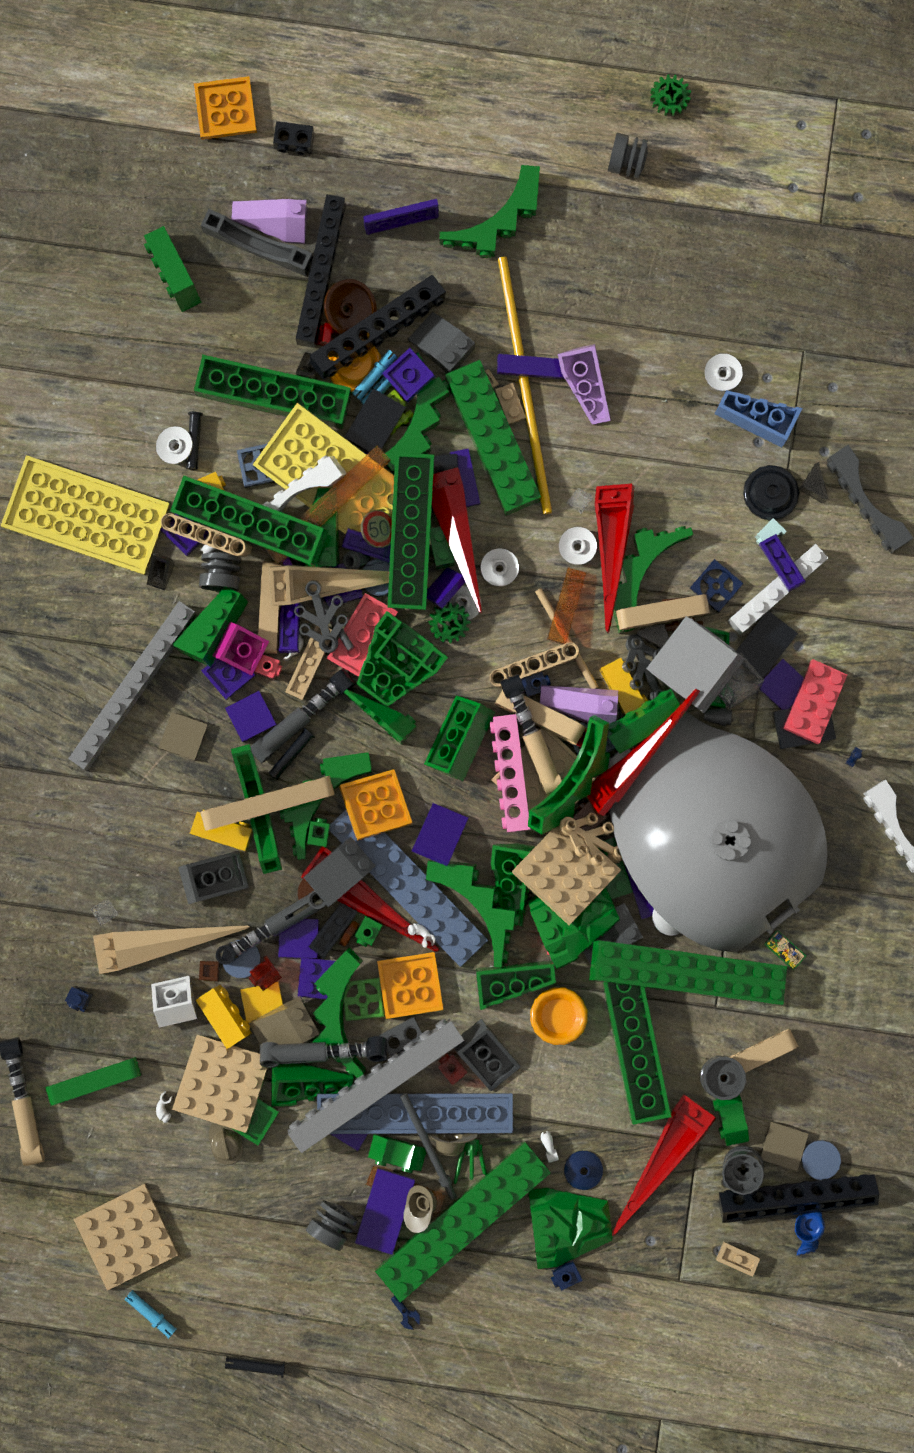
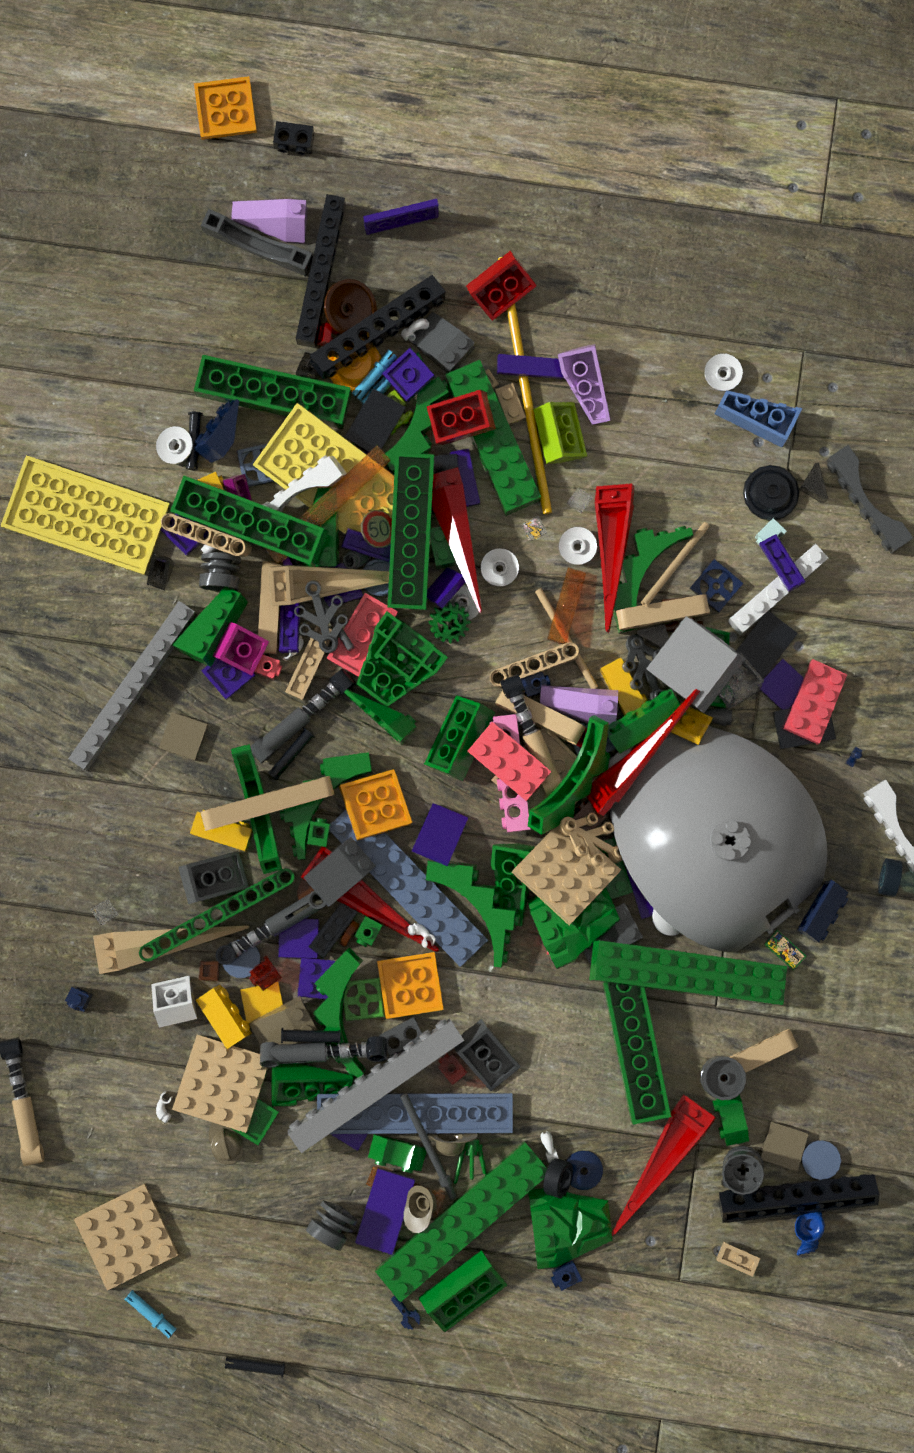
green beam [45,1057,142,1106] -> none
green wedge [144,226,202,312] -> none
dark purple tile [225,691,277,742] -> none
green arch [439,165,540,258] -> none
green wedge [476,961,556,1010] -> none
light orange piece [530,987,588,1045] -> none
dark grey wheel [607,133,648,179] -> none
green gear [650,74,691,117] -> none
none -> green beam [139,868,294,962]
none -> dark blue slope [194,399,239,463]
none -> magenta slope [223,474,252,501]
none -> black pin [281,1028,340,1043]
none -> white arm [401,318,429,341]
none -> green slope [419,1250,507,1333]
none -> red brick [427,390,496,445]
none -> red slope [466,250,537,321]
none -> coral plate [468,722,552,801]
none -> clear tile [521,516,547,542]
none -> lime slope [533,402,587,464]
none -> black tyre [543,1158,573,1198]
none -> tan piece [641,522,710,607]
none -> yellow tile [671,703,713,745]
none -> dark blue slope [796,880,849,943]
none -> black wheel [878,858,903,897]

